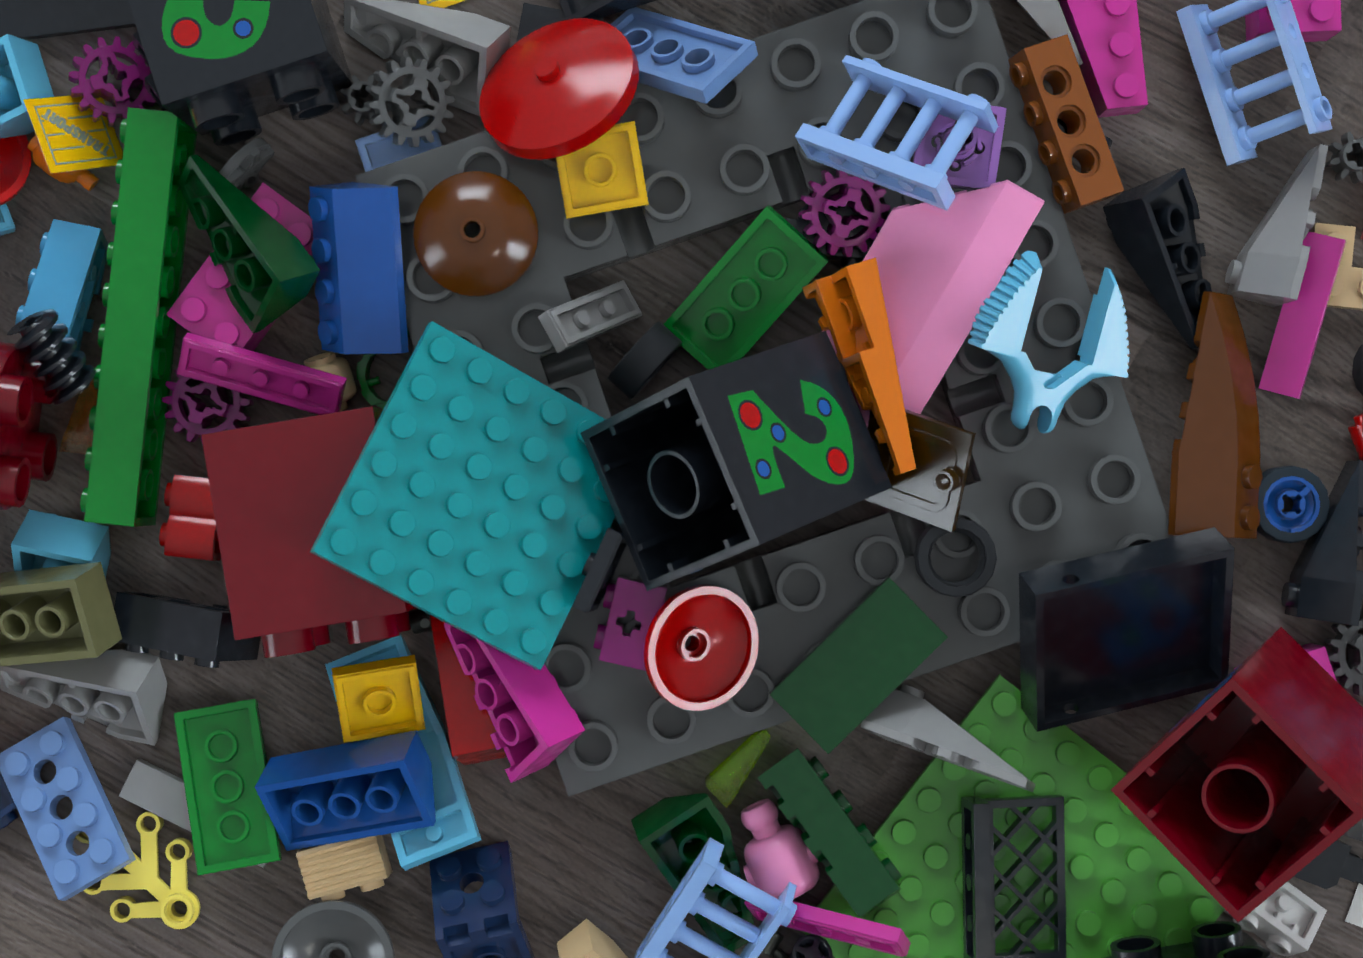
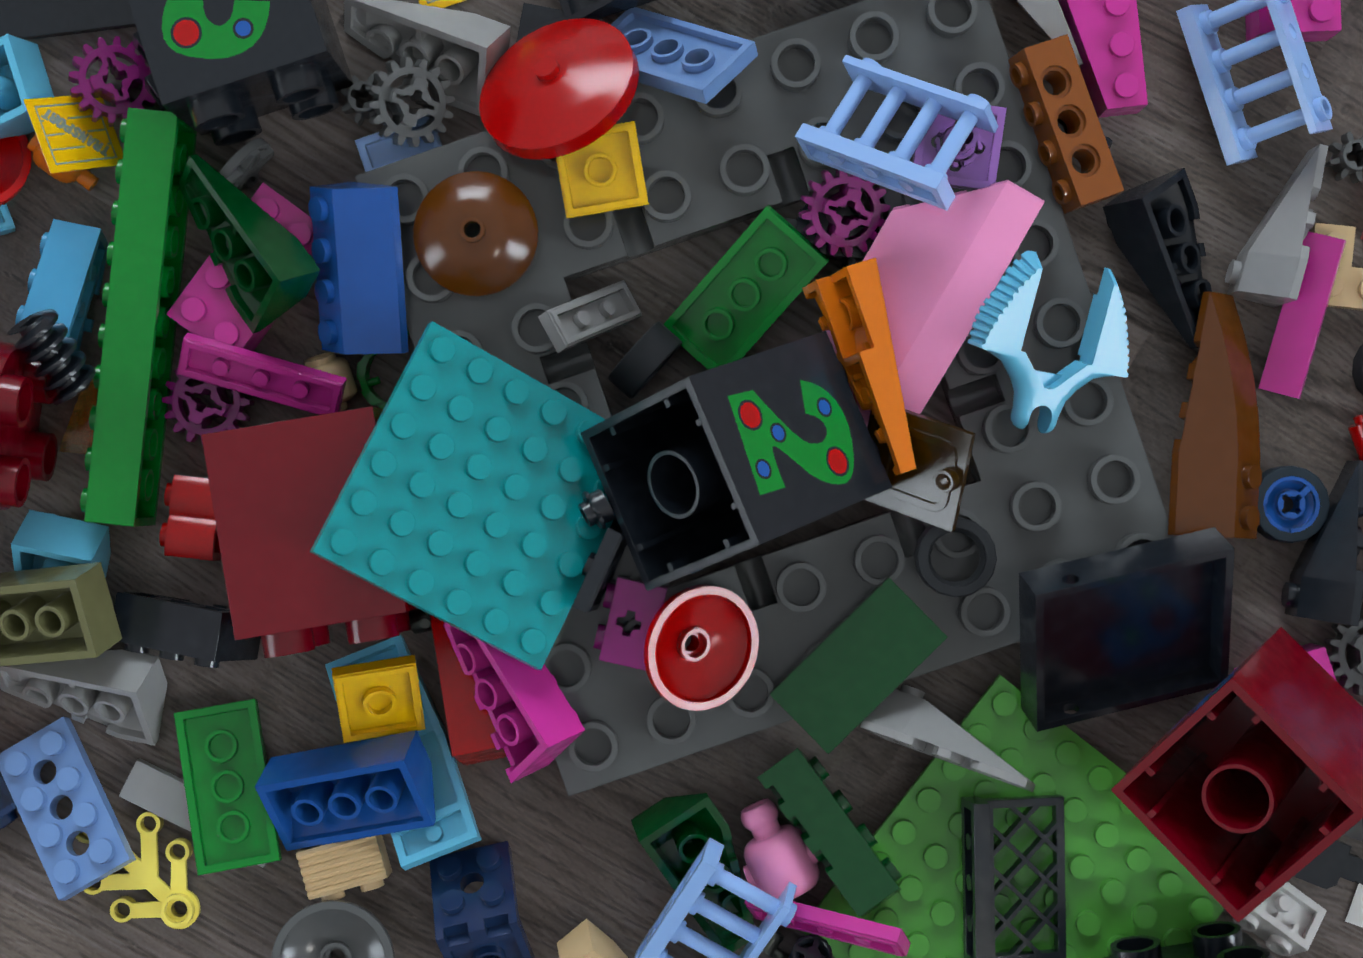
clear neon green slope [705,729,771,808] -> none
none -> black plate [578,489,615,529]

